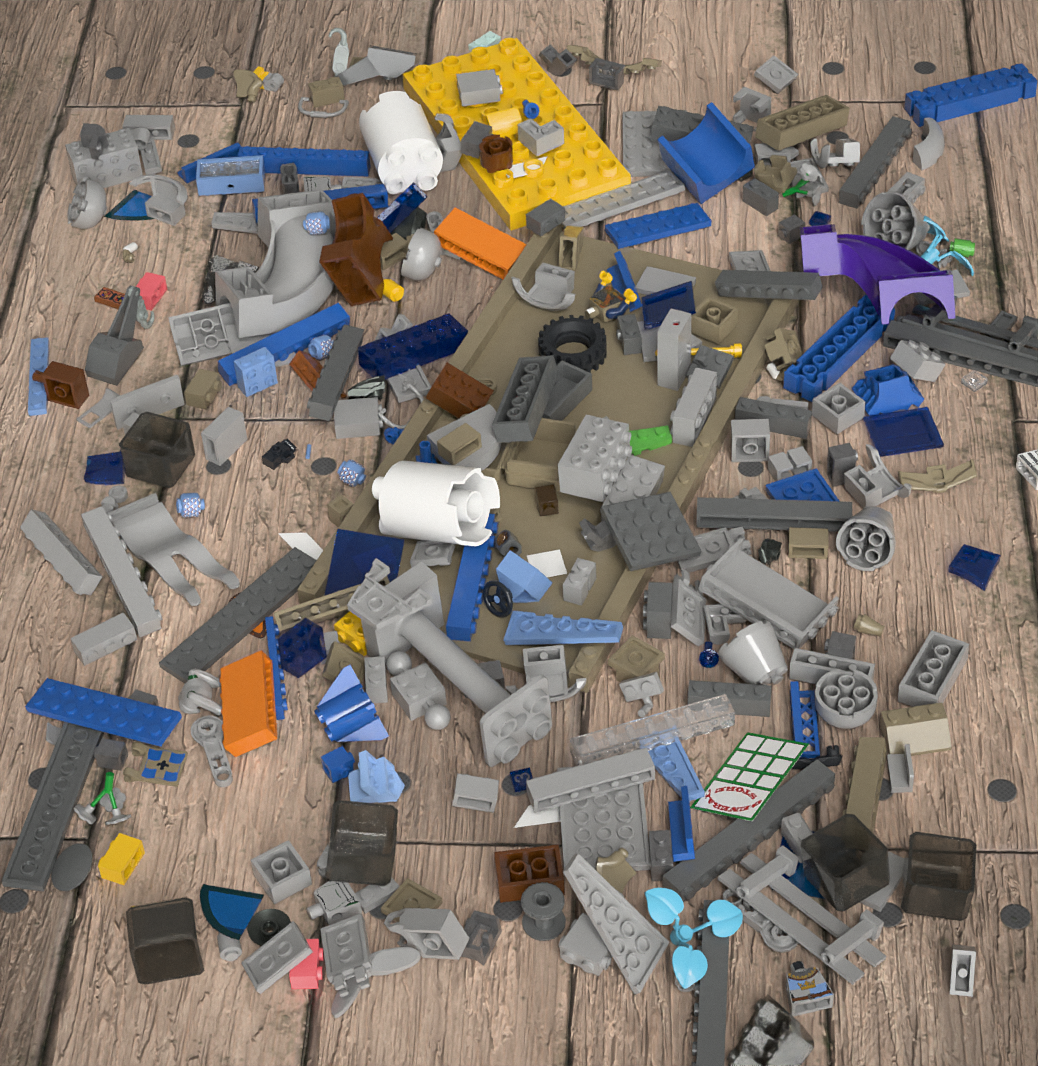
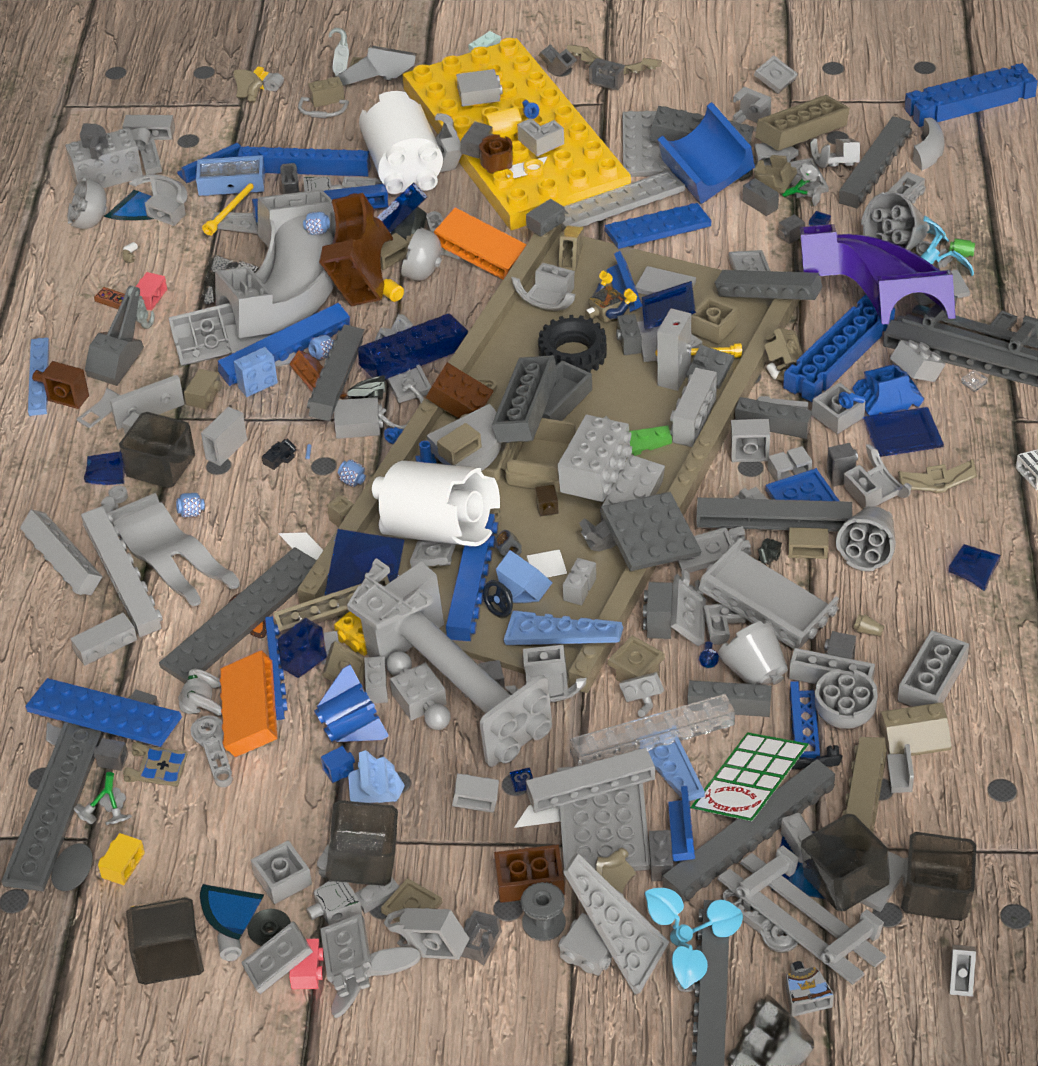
none -> yellow piece [202,183,254,236]
none -> blue plate [838,392,865,409]

